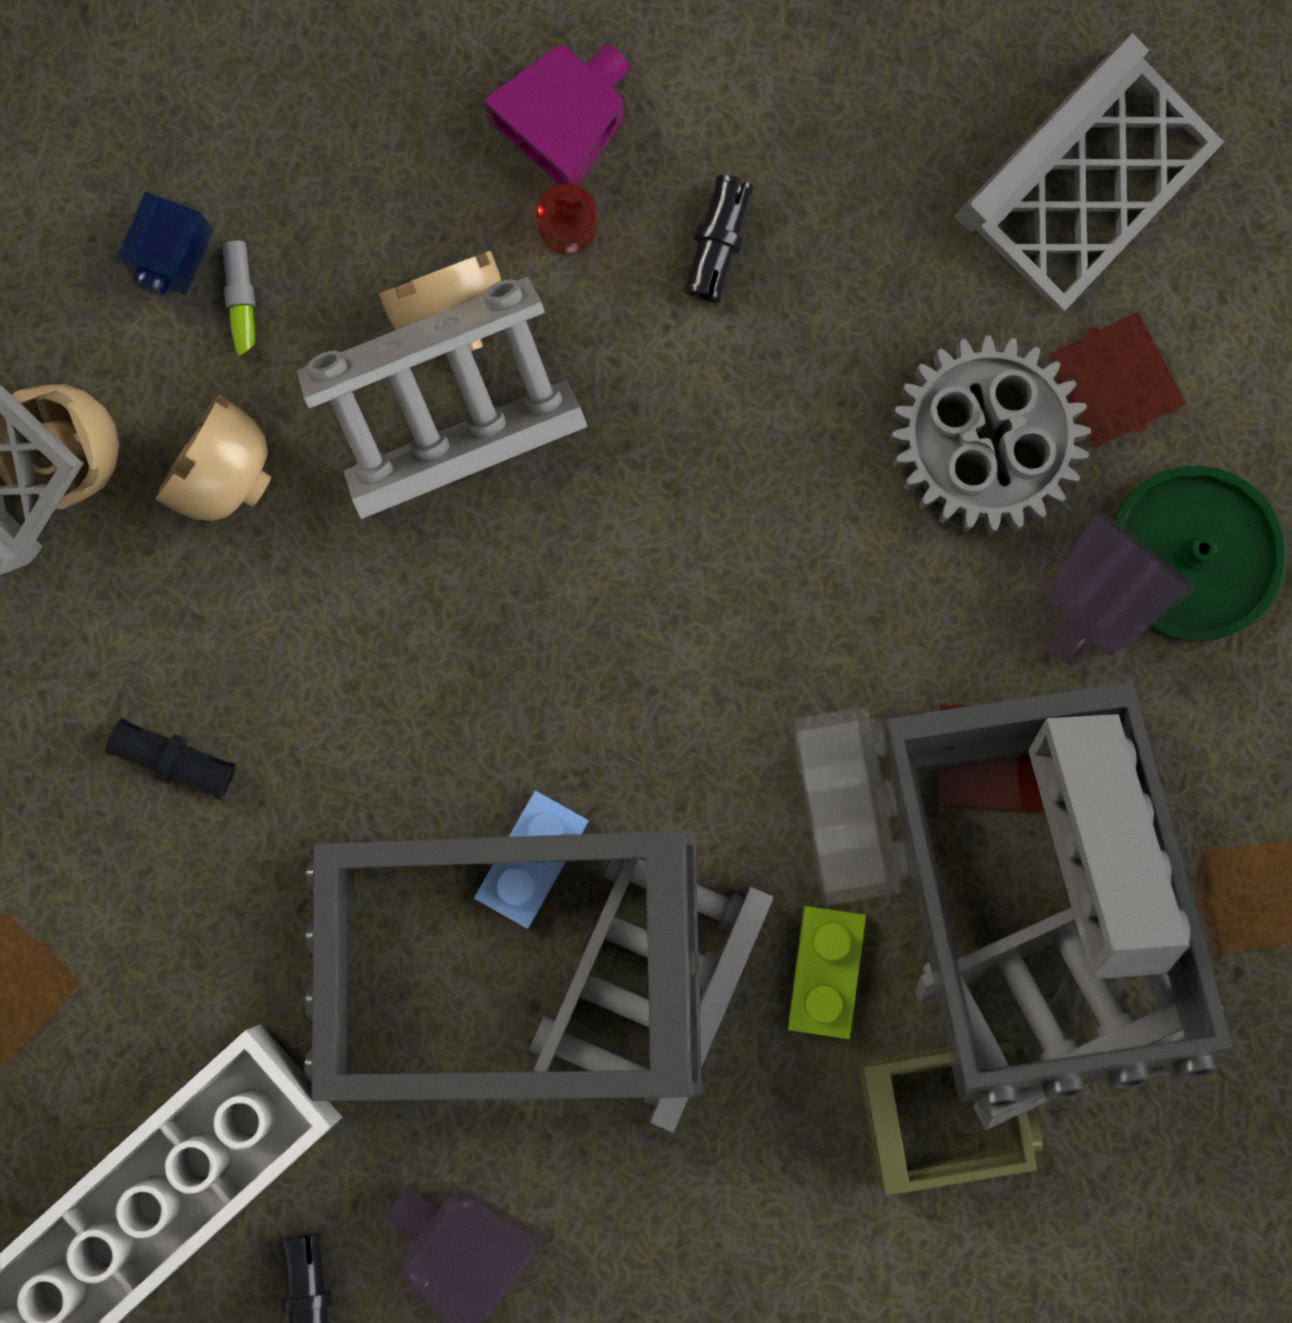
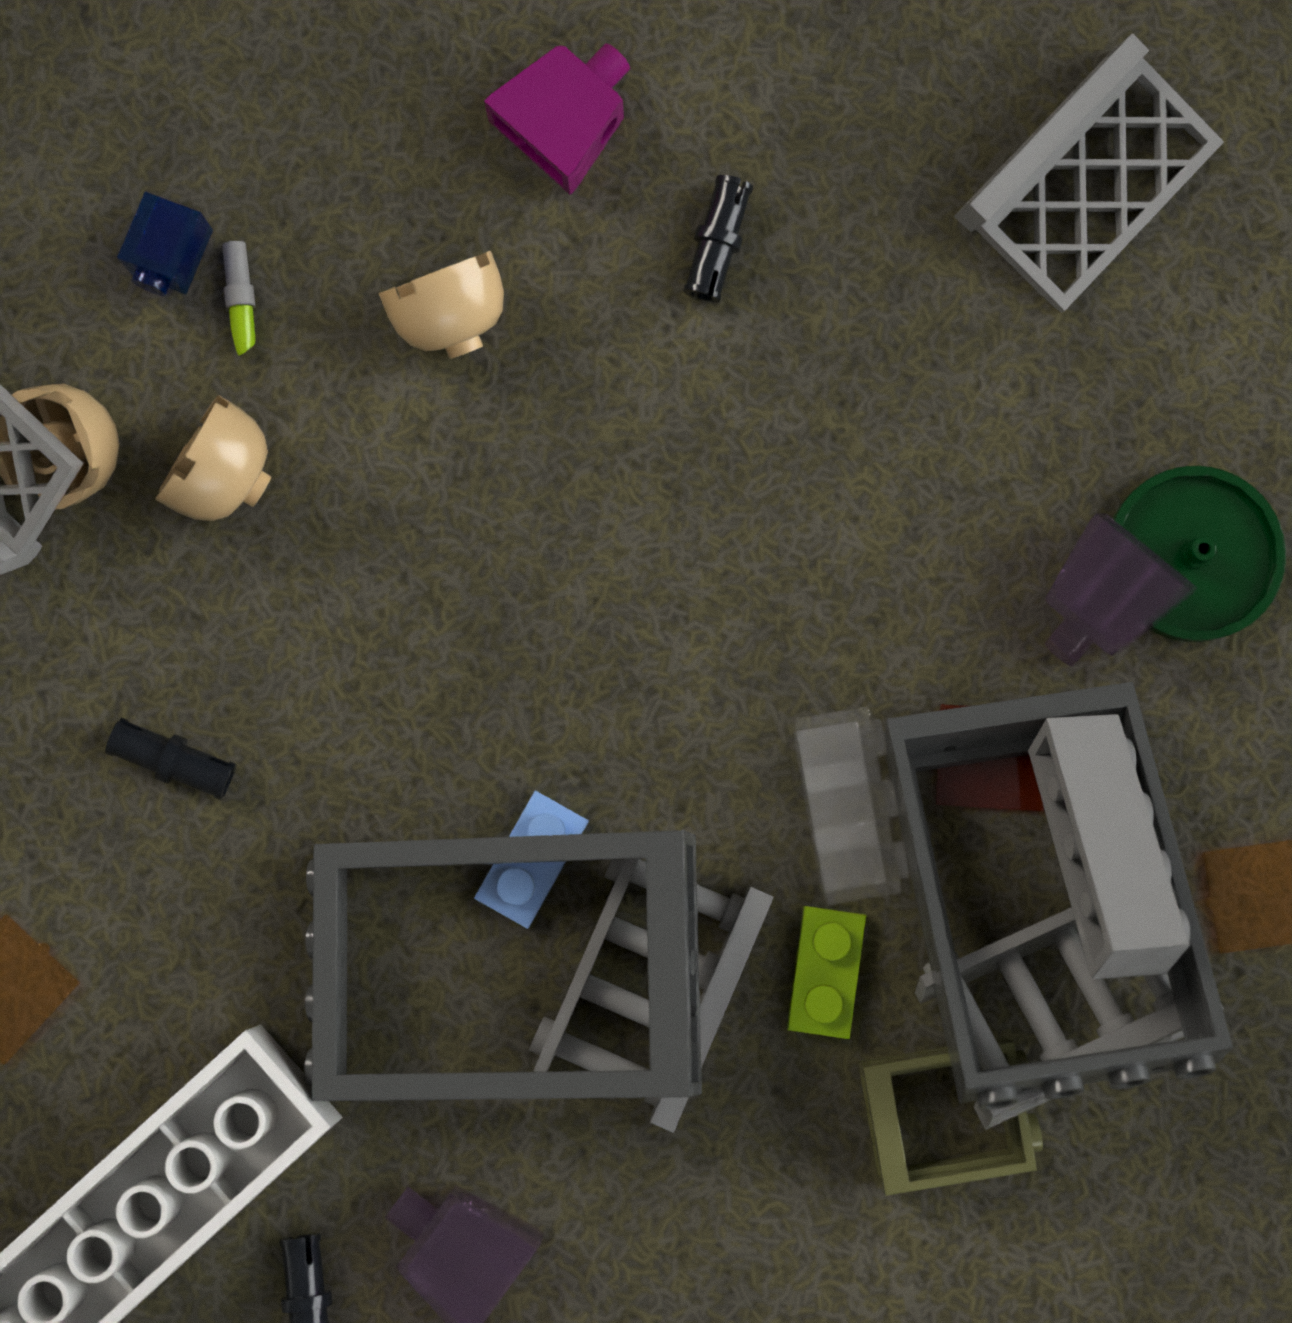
light grey fence [296,277,588,519] -> none
clear red wheel [536,184,597,255] -> none
light grey gear [889,336,1091,535] -> none
clear red piece [1048,311,1186,448] -> none

